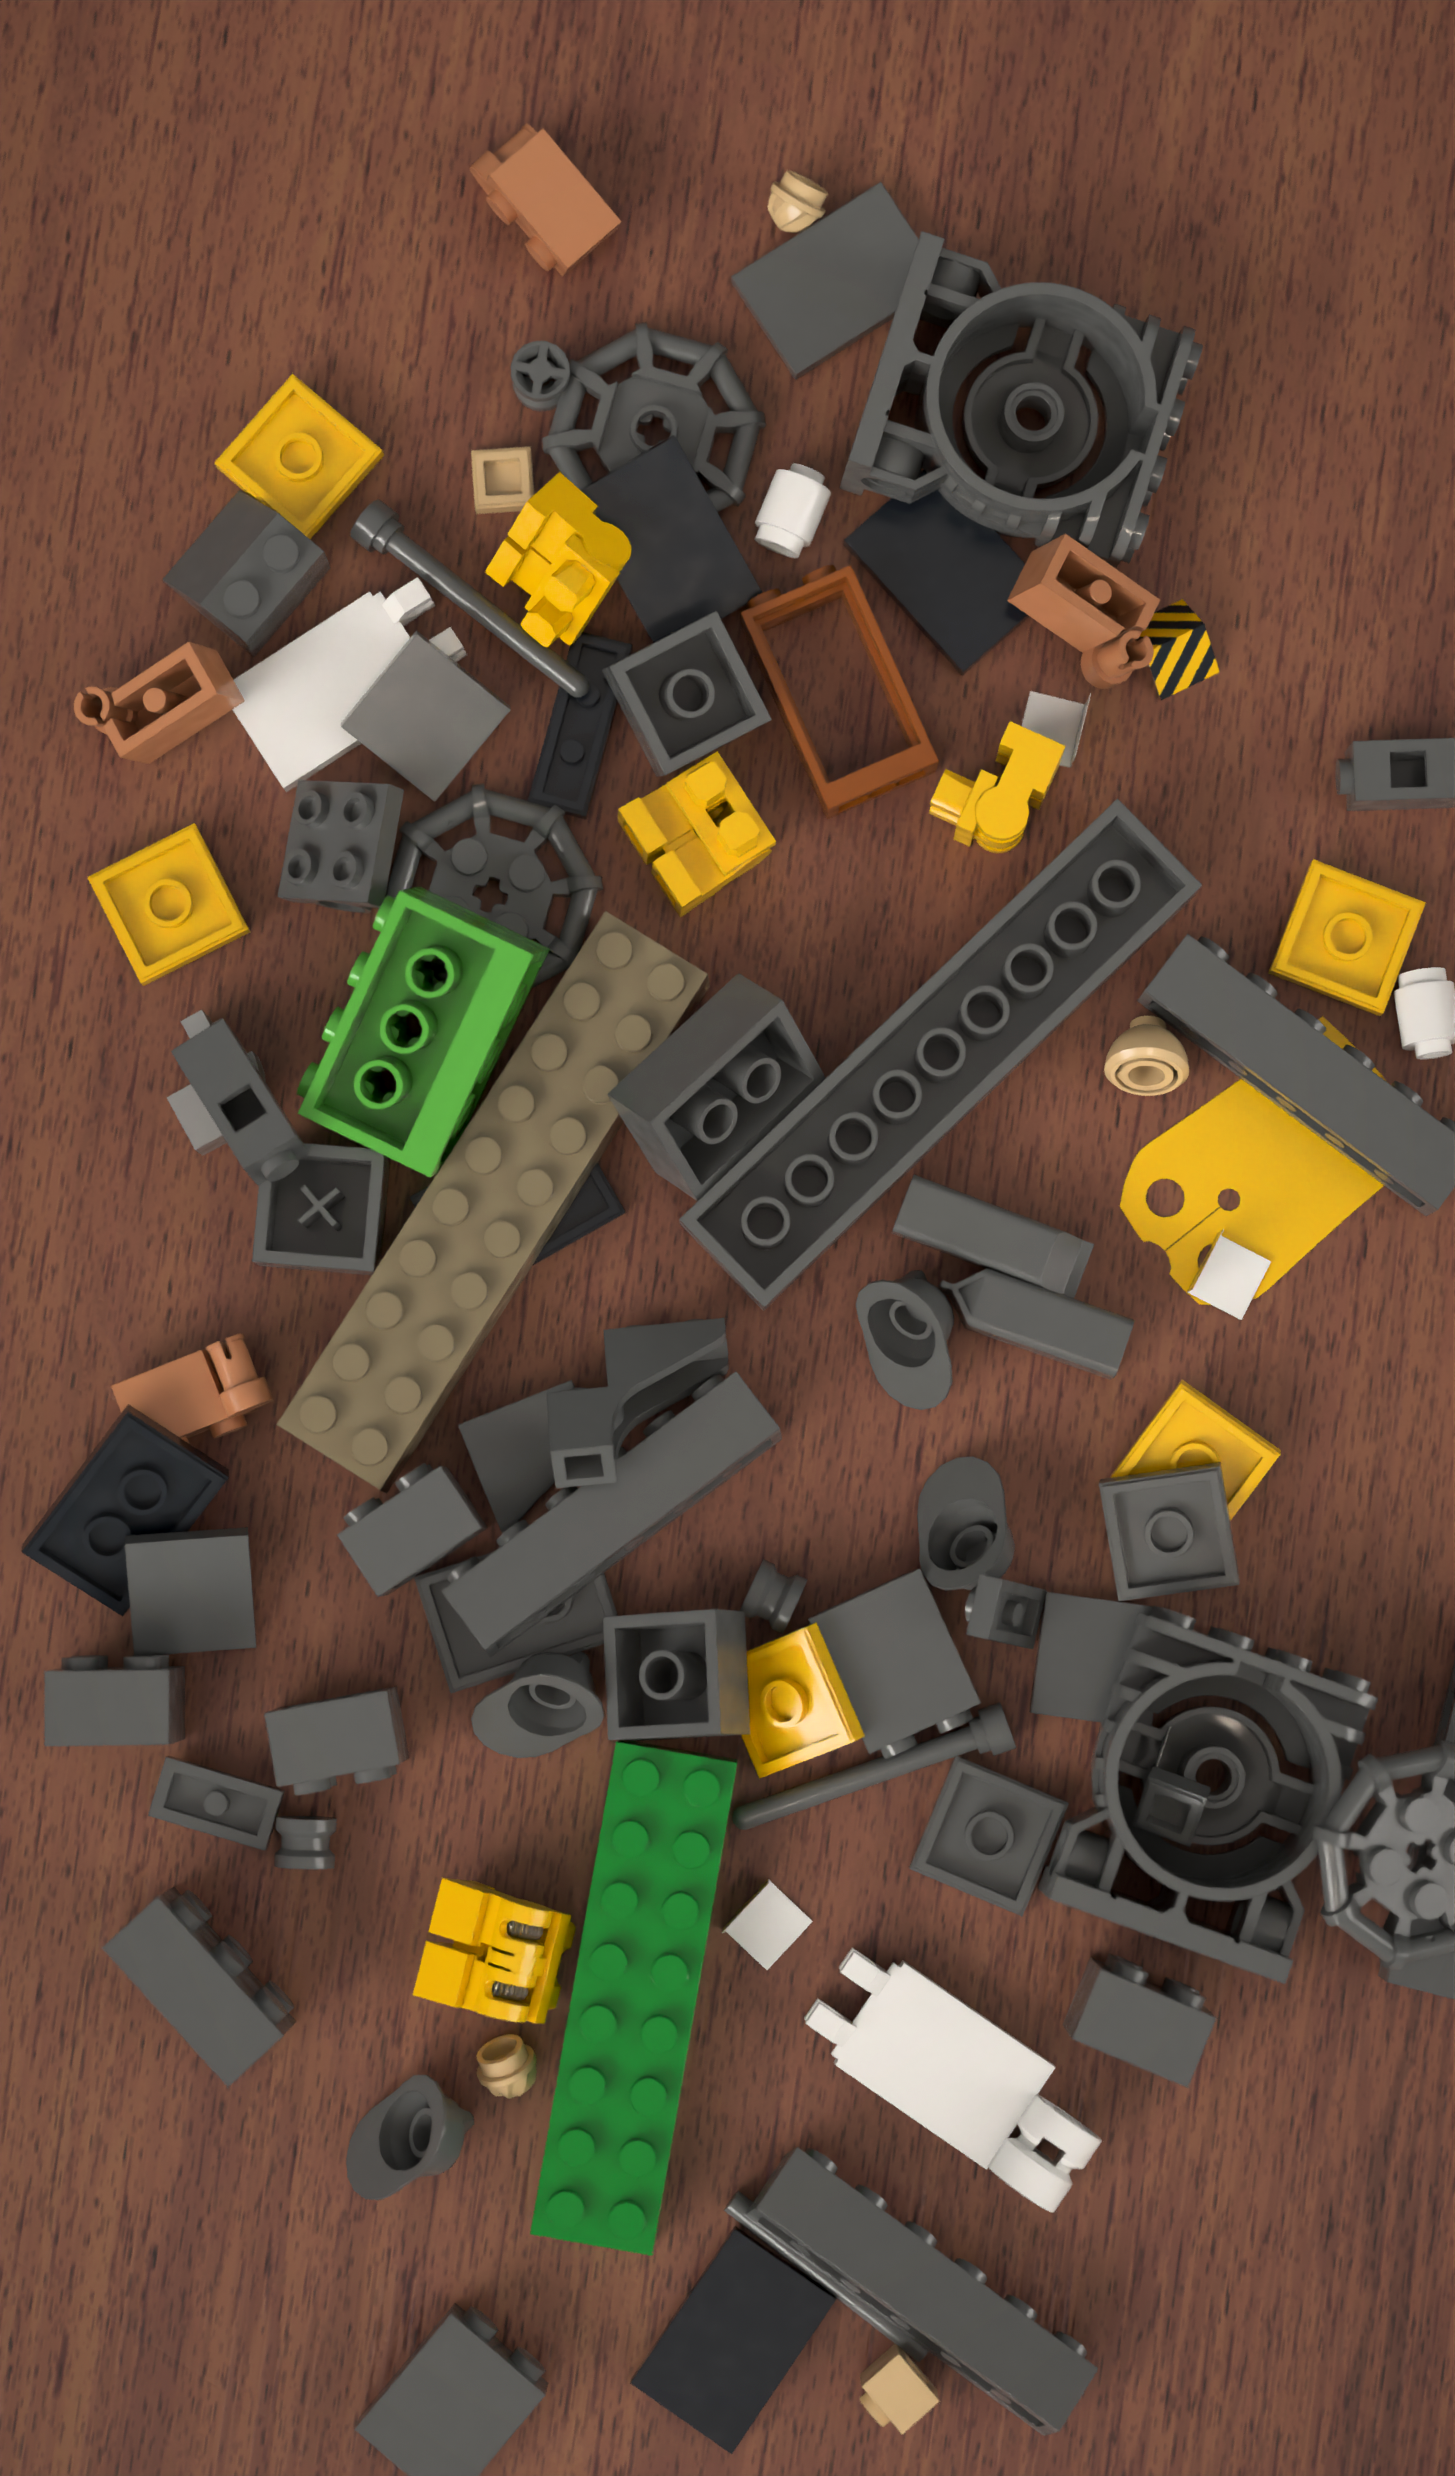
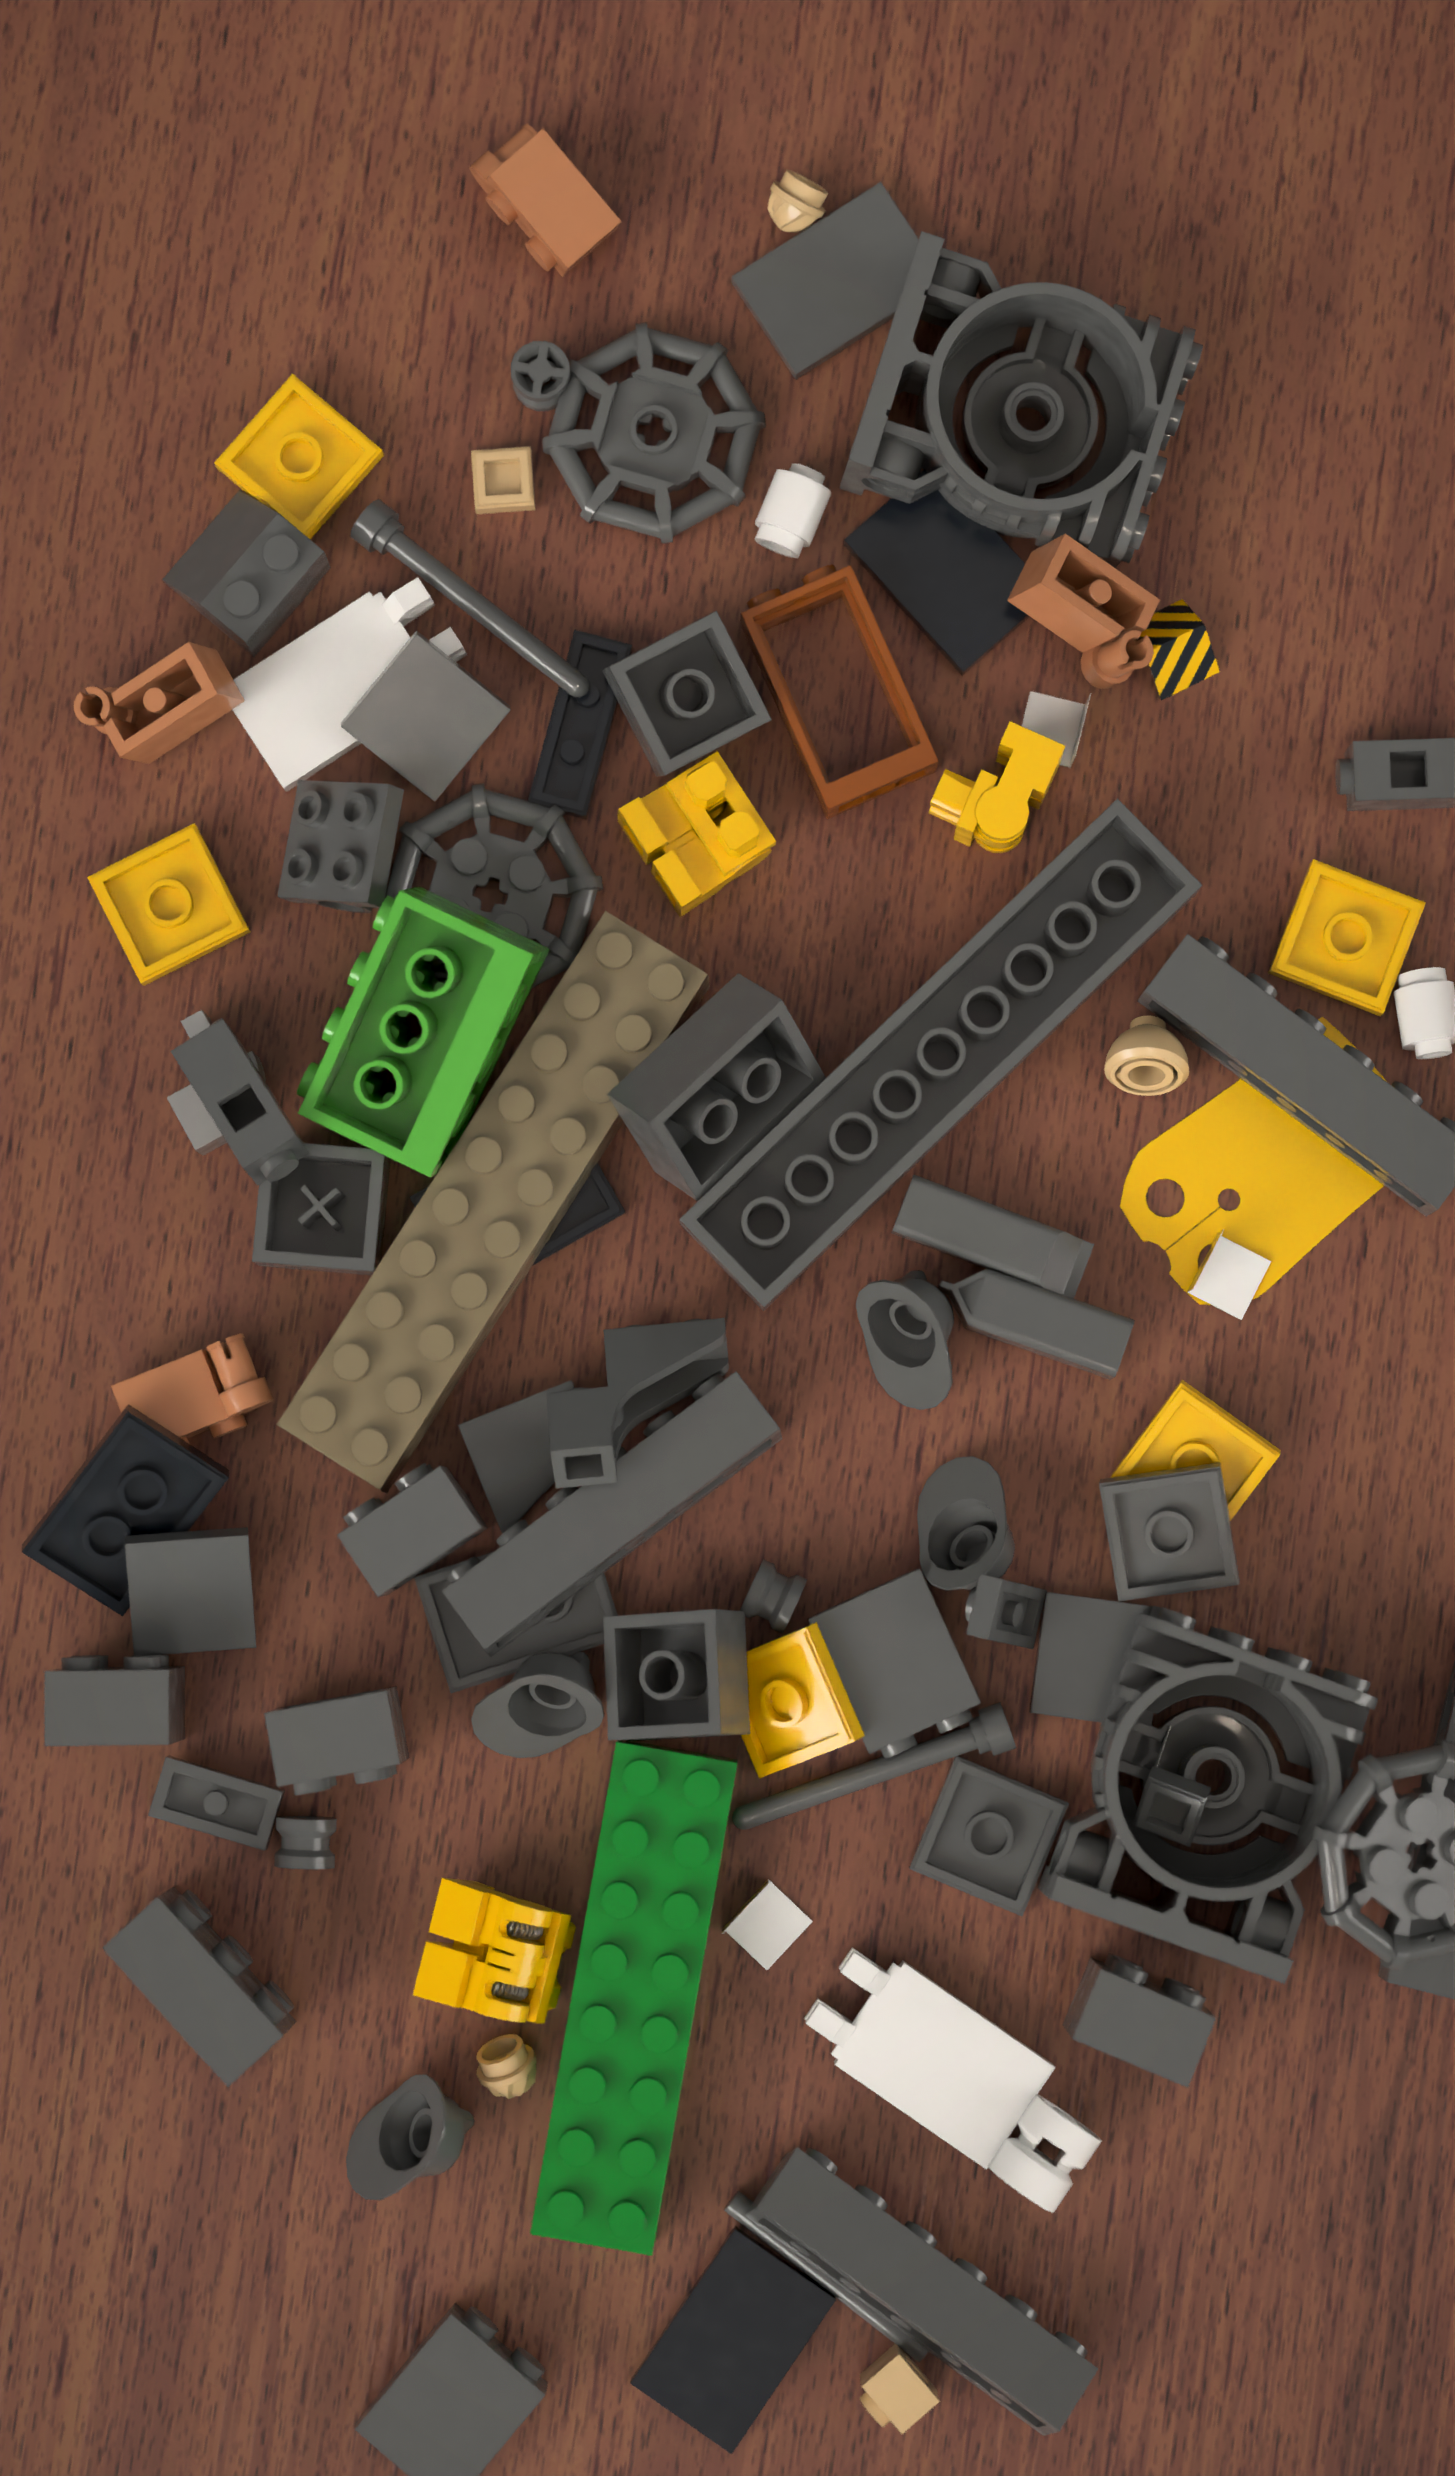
yellow hips [485,472,631,648] -> none
black tile [580,435,763,643] -> none

